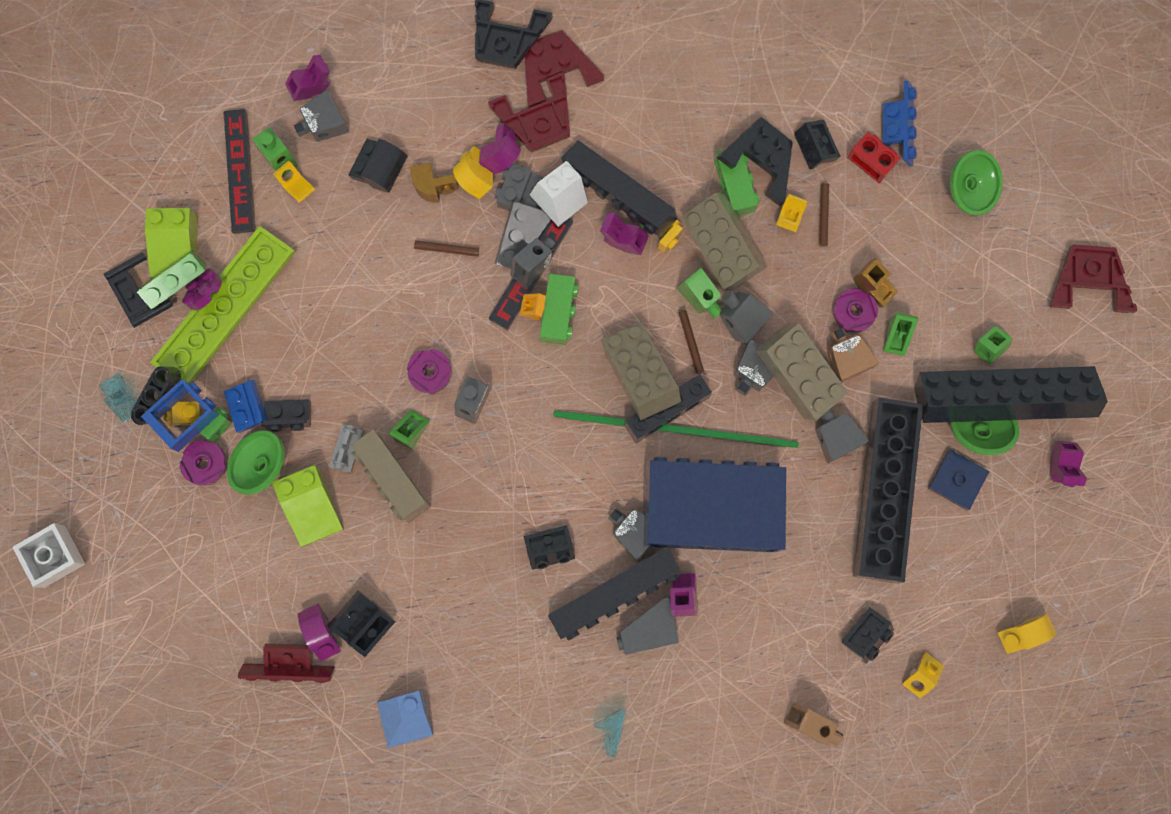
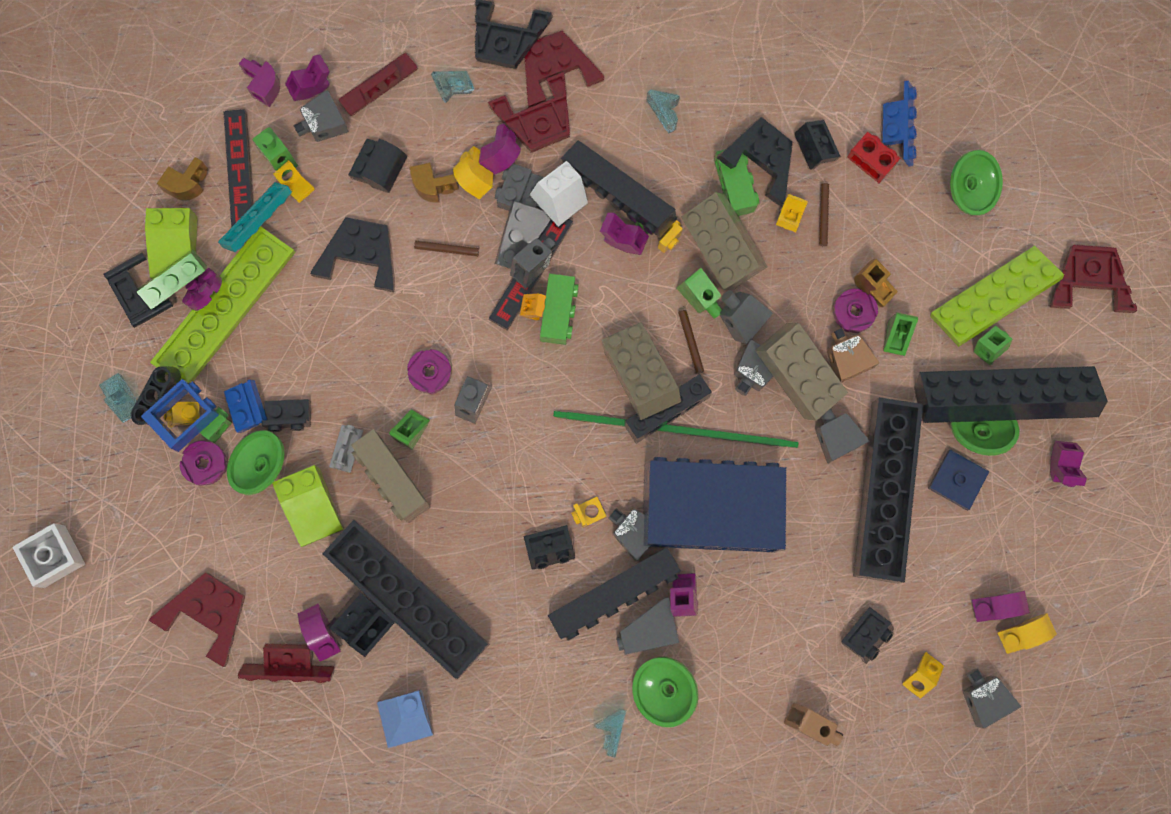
none -> dark red wing [148,572,245,667]
none -> pearl gold brick [157,157,208,200]
none -> teal plate [218,182,292,252]
none -> magenta brick [239,57,280,107]
none -> black wing [310,217,395,292]
none -> black brick [322,520,490,680]
none -> dark red bracket [339,53,418,116]
none -> clear light blue slope [431,71,474,103]
none -> yellow bracket [571,497,606,528]
none -> bright green dish [632,657,698,727]
none -> clear light blue slope [646,90,680,134]
none -> lime plate [930,245,1064,347]
none -> dark grey torso [963,668,1021,729]
none -> magenta brick [972,591,1030,622]

